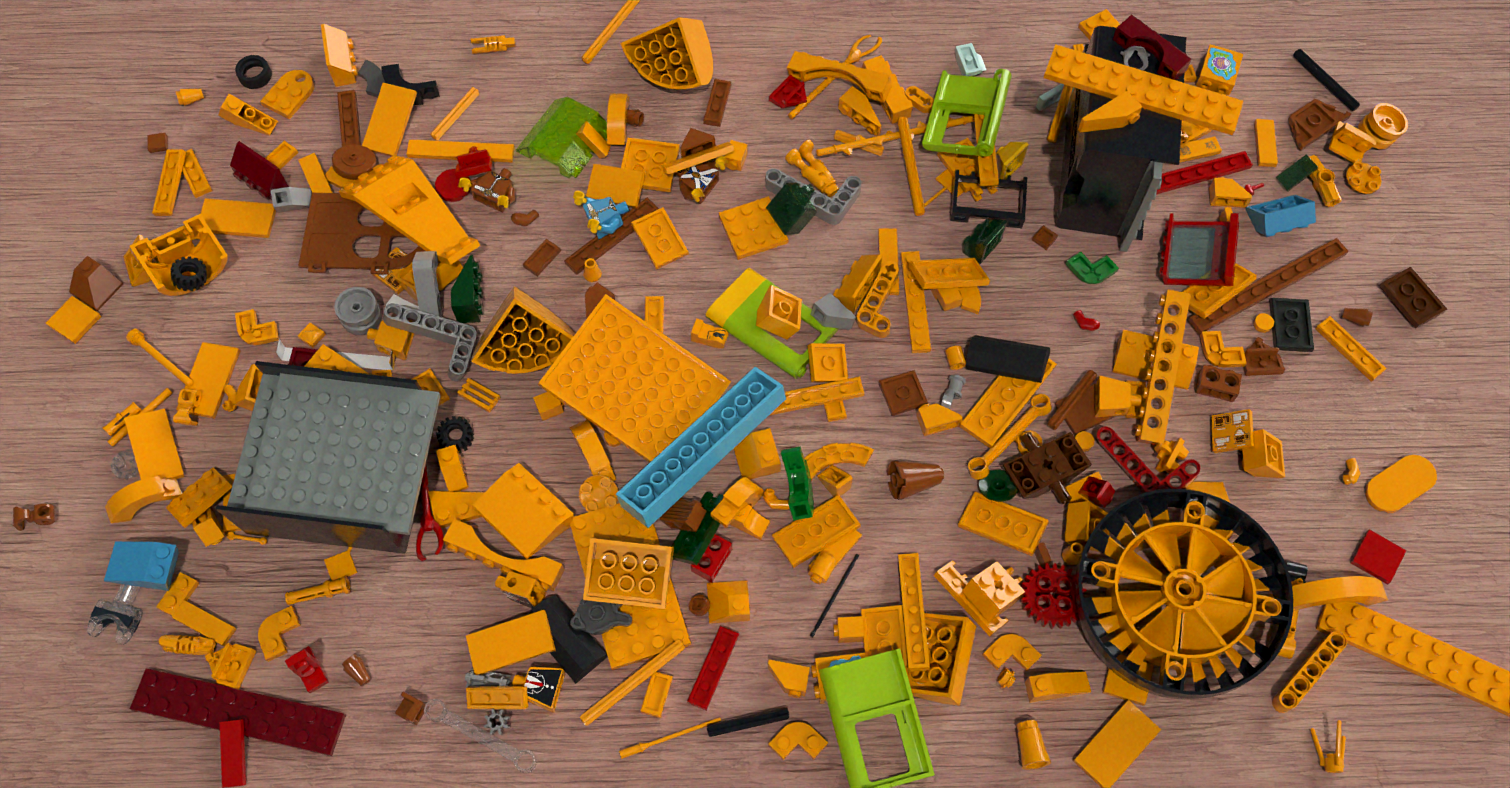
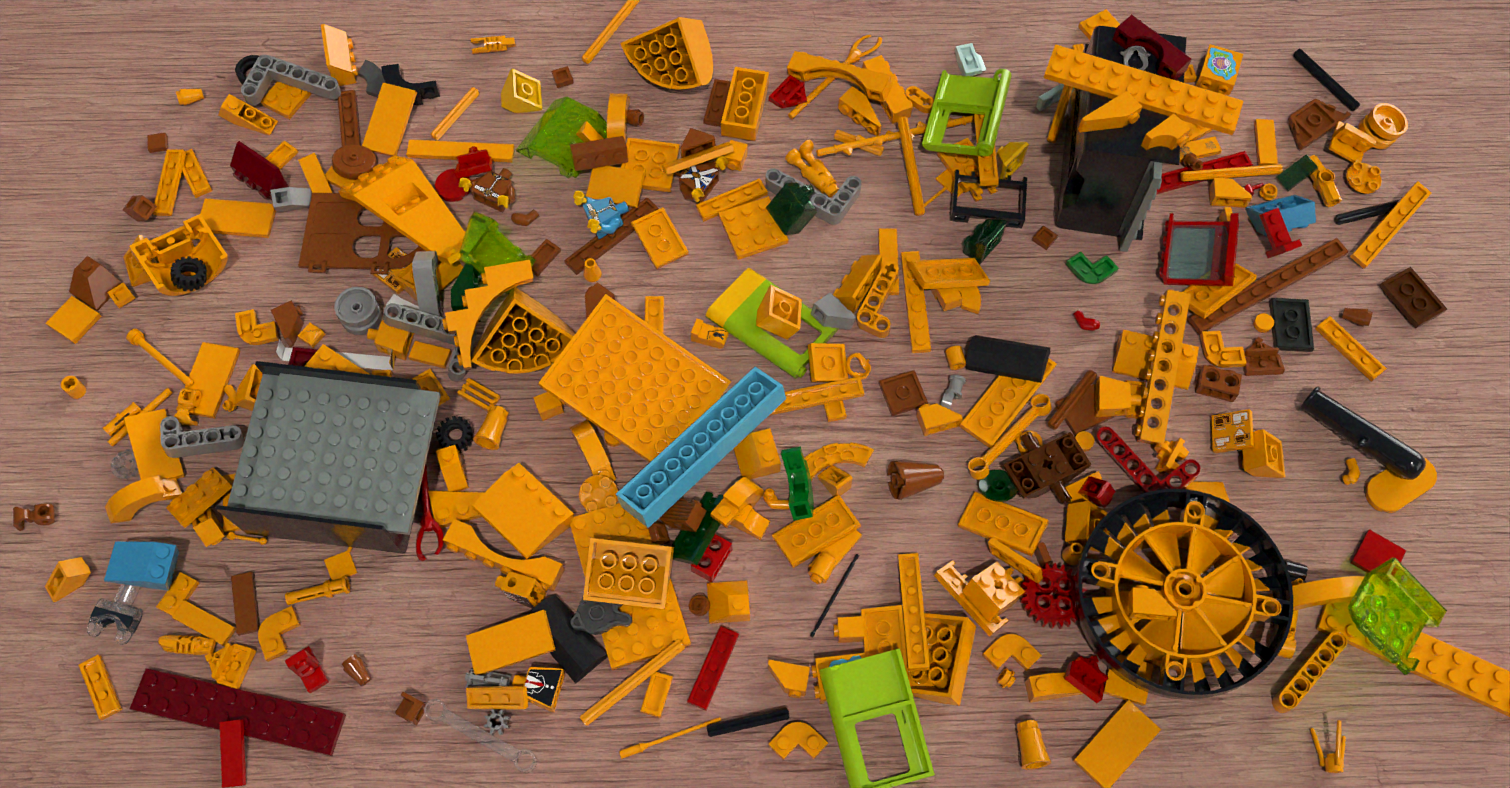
none -> light orange slope [45,557,91,602]
none -> light orange gear [61,376,86,399]
none -> light orange tile [78,655,122,720]
none -> light orange plate [107,282,135,308]
none -> dark orange brick [123,195,157,221]
none -> light grey beam [160,416,245,458]
none -> dark orange tile [231,572,259,636]
none -> light grey beam [241,55,341,106]
none -> dark orange slope [271,300,304,347]
none -> light orange tile [408,341,452,369]
none -> light orange arch [442,260,533,370]
none -> clear neon green windscreen [459,211,536,295]
none -> light orange plant [473,406,509,450]
none -> yellow slope [501,68,542,113]
none -> dark orange plate [551,66,574,88]
none -> dark orange brick [570,136,628,171]
none -> dark orange tile [648,522,670,545]
none -> light orange tile [696,178,768,222]
none -> light orange brick [721,67,769,141]
none -> light orange piece [846,353,871,380]
none -> light orange tile [988,537,1043,584]
none -> red slope [1064,656,1109,704]
none -> light orange slope [1128,585,1177,622]
none -> light orange arch [1141,114,1191,151]
none -> light orange axle [1181,164,1283,182]
none -> dark orange pin [1183,153,1203,171]
none -> light orange plate [1259,183,1278,201]
none -> red bracket [1259,208,1302,258]
none -> black piece [1300,386,1426,480]
none -> black axle [1334,199,1400,225]
none -> clear neon green slope [1348,558,1447,675]
none -> light orange plate [1350,181,1432,269]

